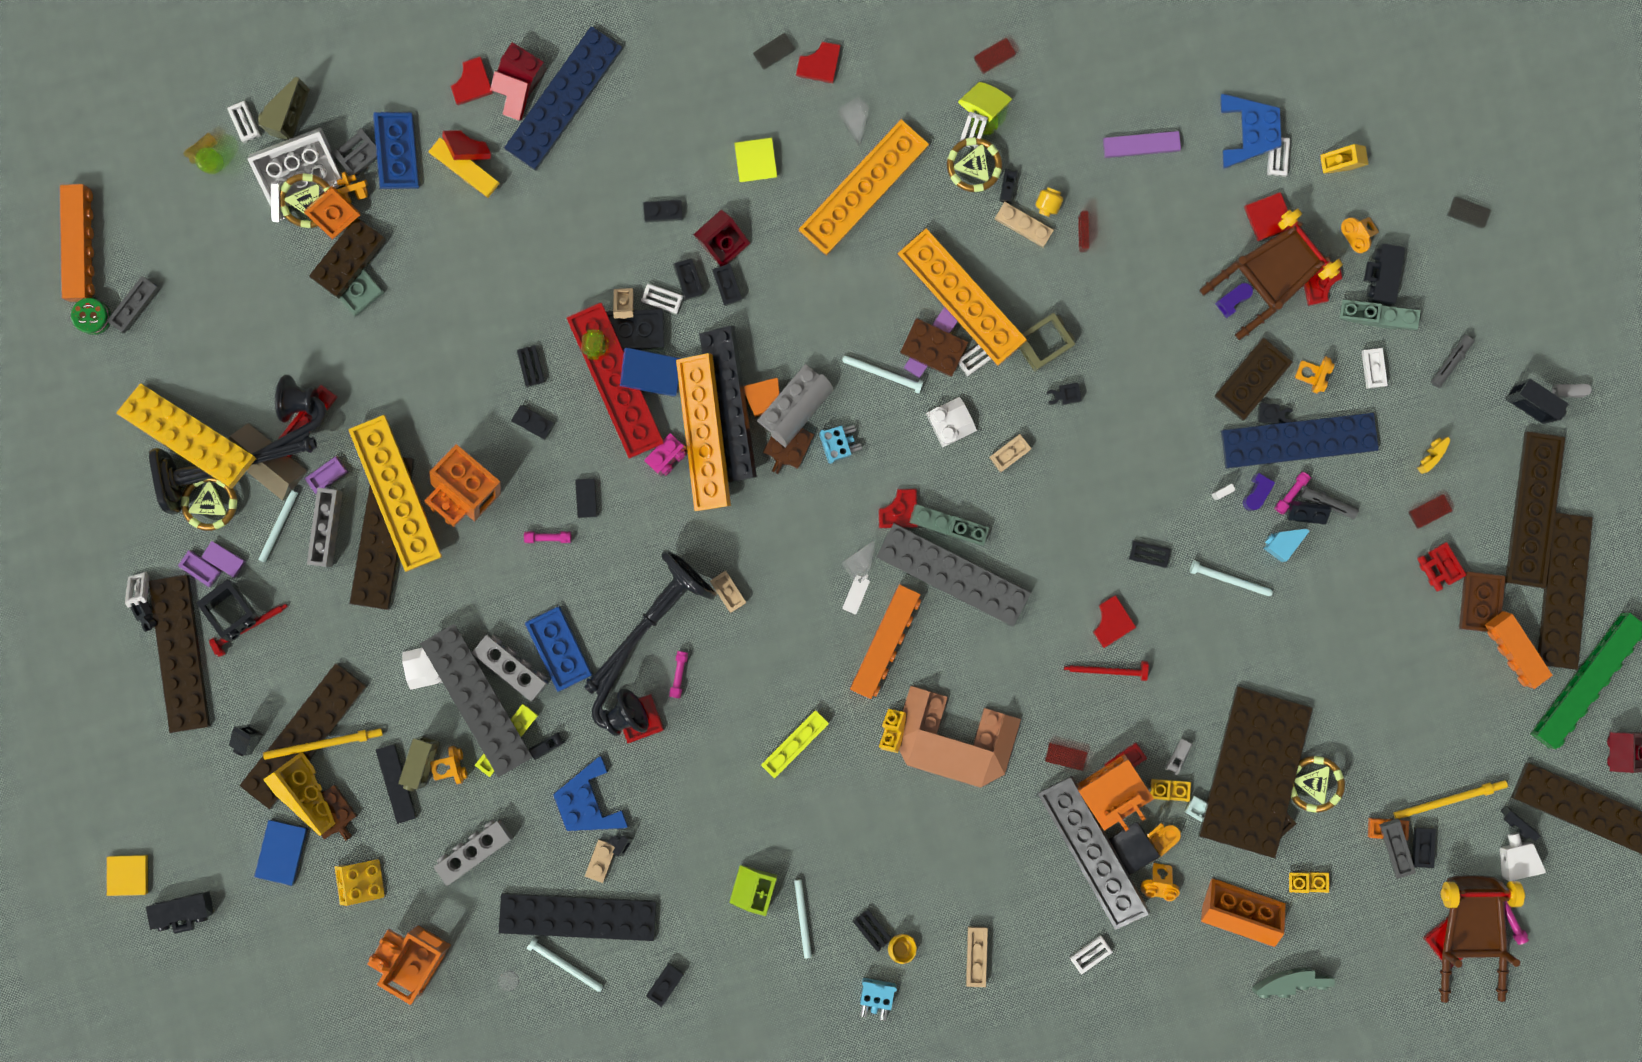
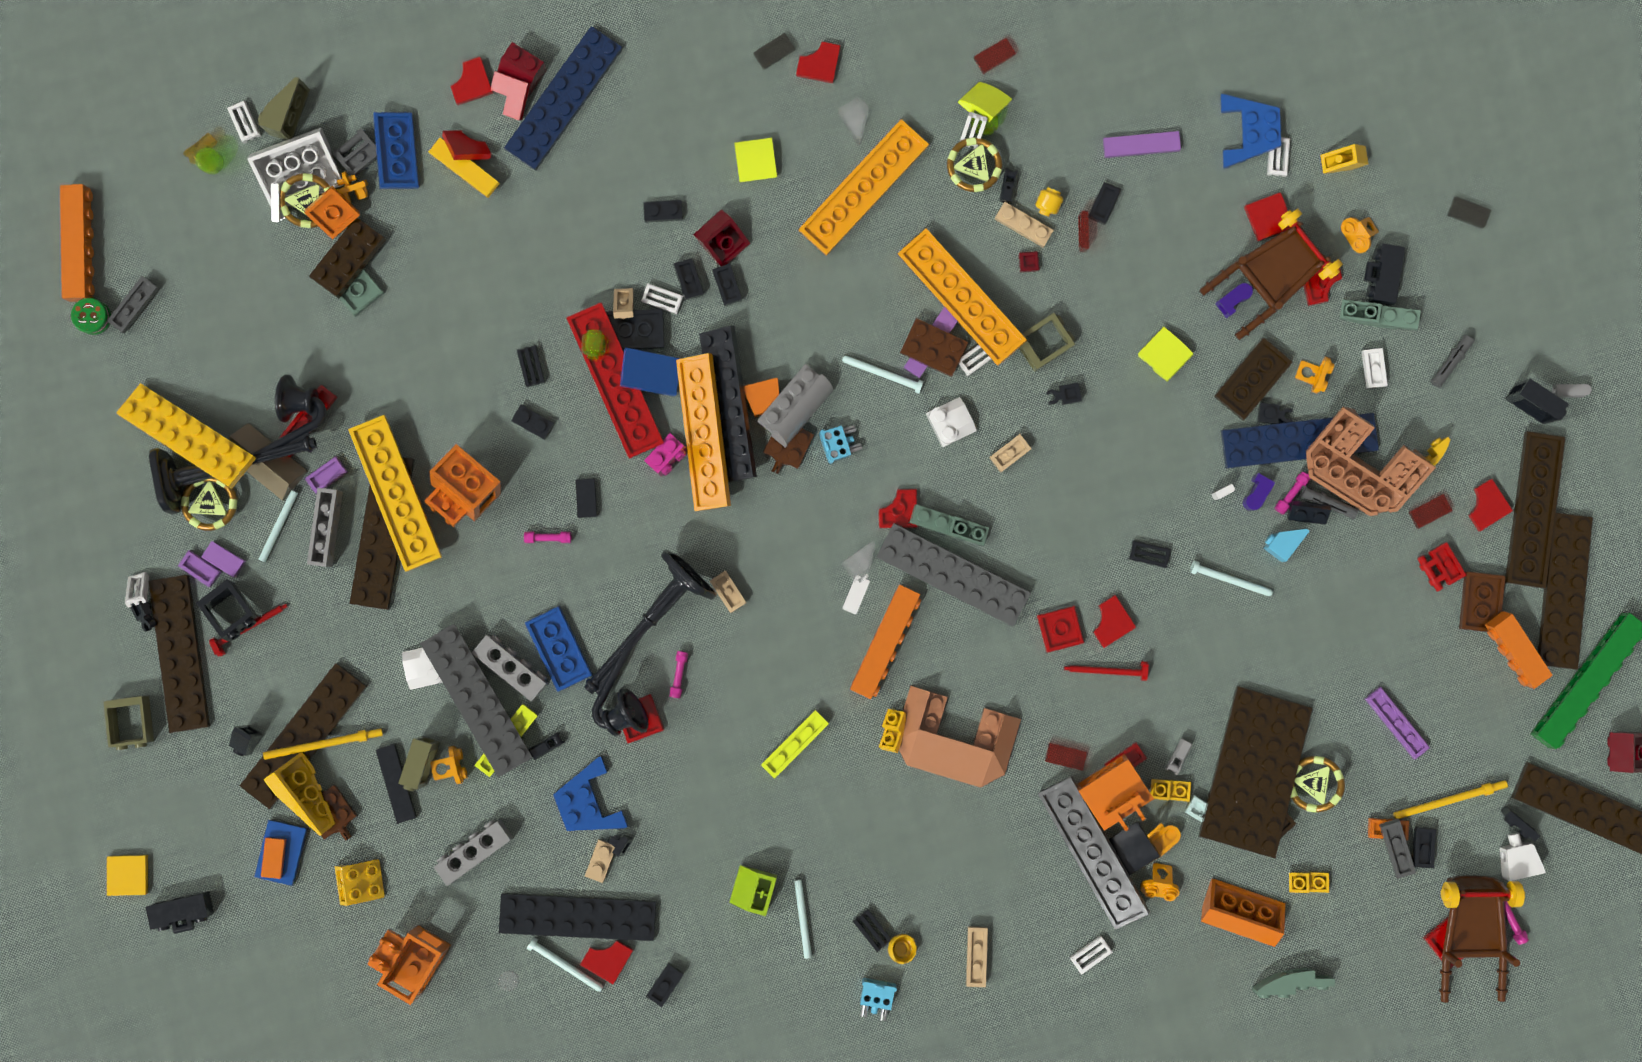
none -> olive window [103,696,154,750]
none -> orange tile [261,837,286,879]
none -> red tile [580,940,634,984]
none -> dark red tile [1018,251,1039,273]
none -> red tile [1037,606,1084,653]
none -> black tile [1088,182,1121,225]
none -> neon yellow slope [1138,327,1193,382]
none -> nougat slope [1306,406,1436,516]
none -> medium lavender tile [1365,687,1430,760]
none -> red tile [1468,479,1513,531]

